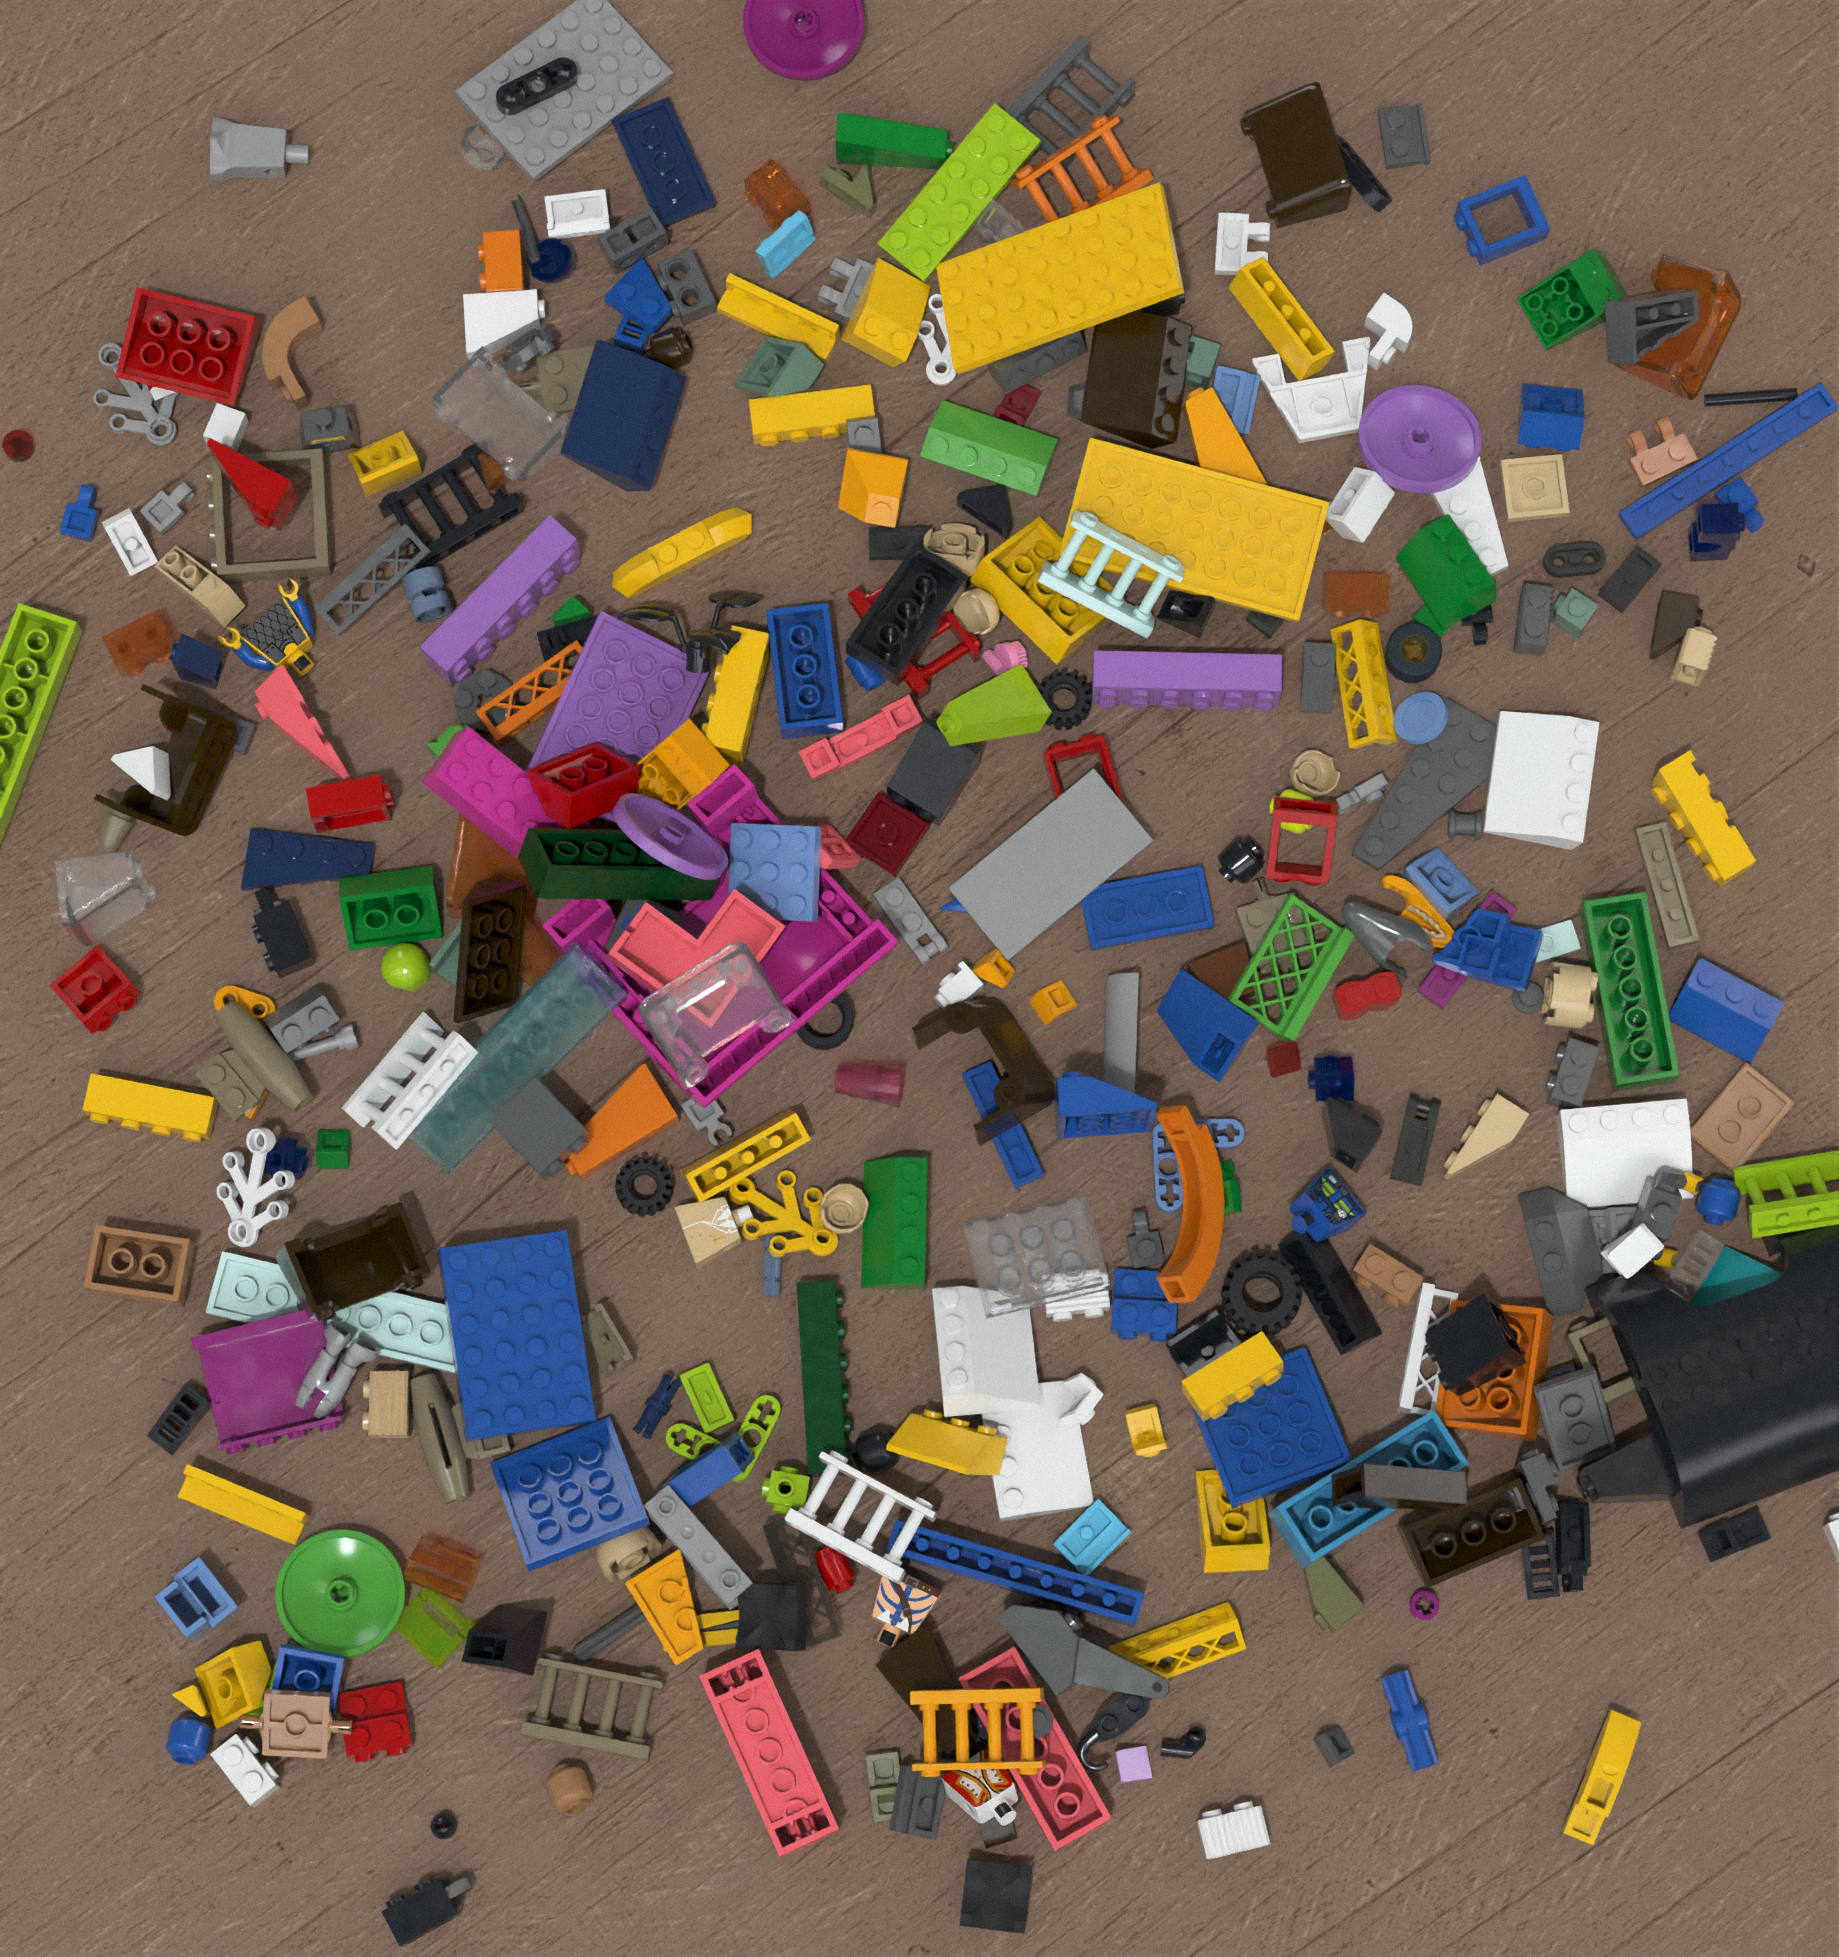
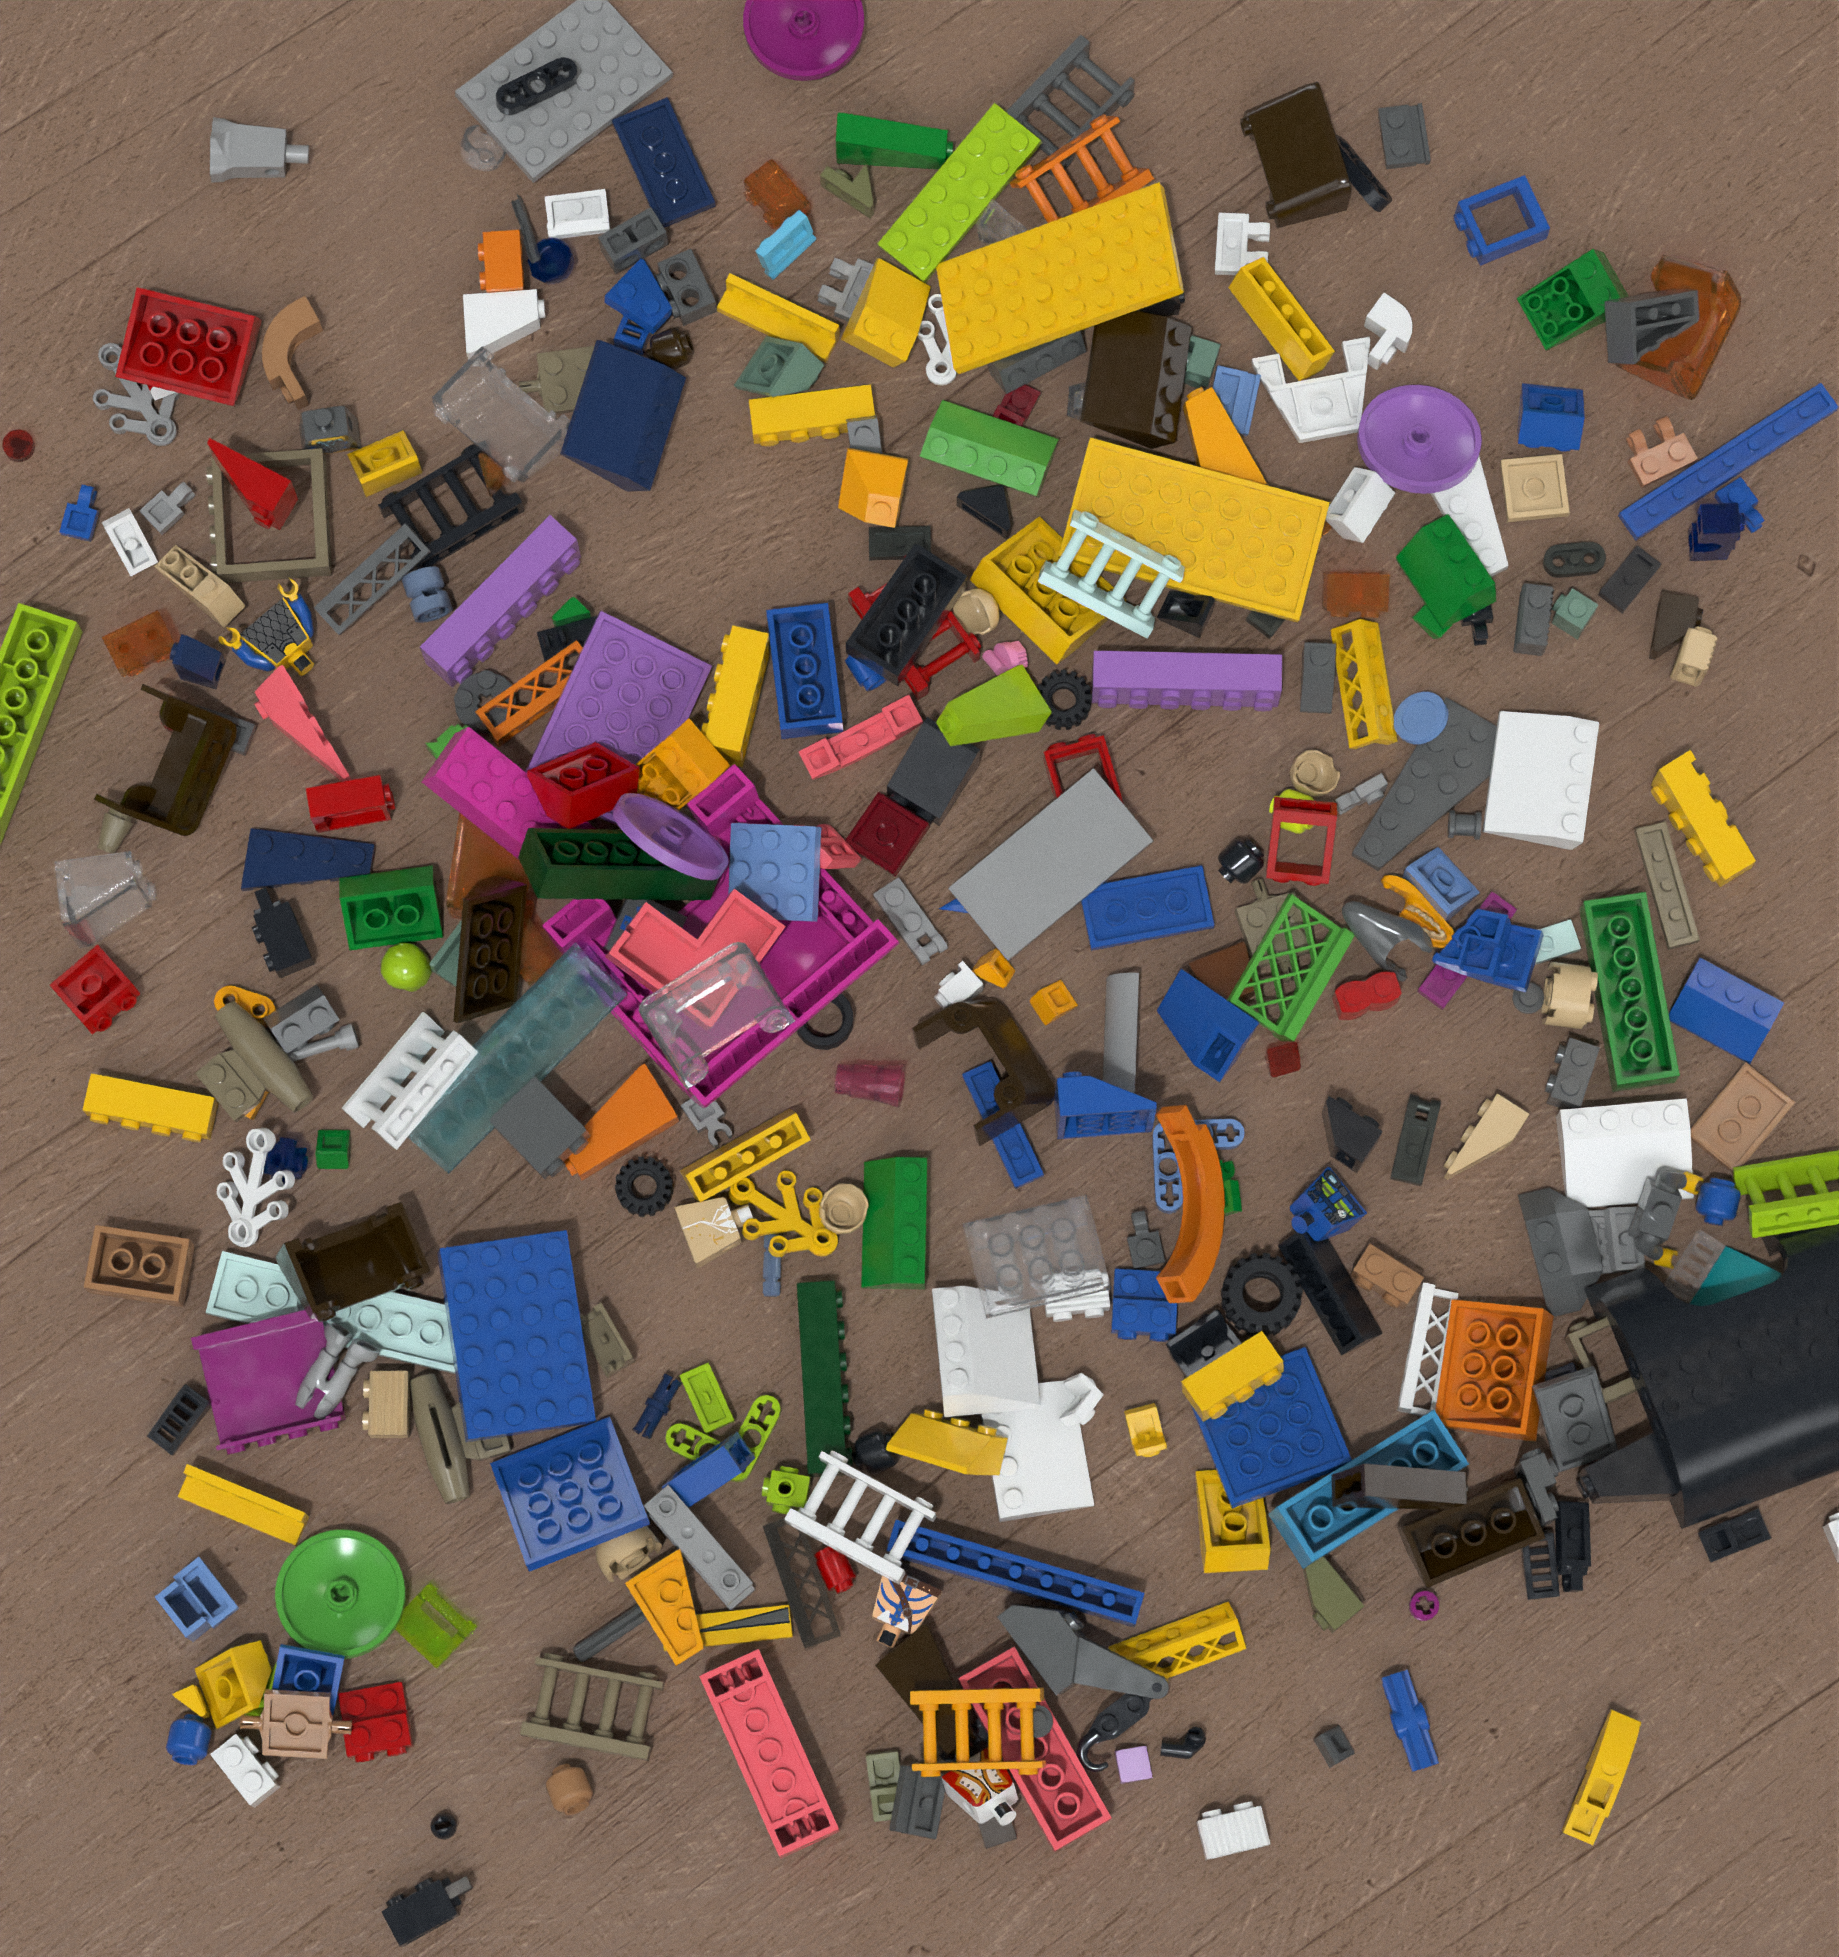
white slope [111,746,171,800] -> none
white brick [203,403,249,452] -> none
clear orange brick [404,1536,481,1604] -> none
black slope [462,1605,547,1676] -> none
dark grey plate [497,324,555,374] -> none
yellow brick [612,507,752,598] -> none
black plant [618,591,760,673] -> none
black brick [736,1582,807,1651] -> none
tan cylinder [924,523,985,578] -> none
black brick [959,1859,1032,1934] -> none
medium azure plate [1052,1499,1131,1576] -> none
clear blue brick [1308,1055,1354,1102] -> none
black wheel [1385,623,1442,683] -> none
black slope [1425,1293,1527,1396] -> none
white slope [1600,1223,1664,1279] -> none
black bar [1704,388,1798,407] -> none

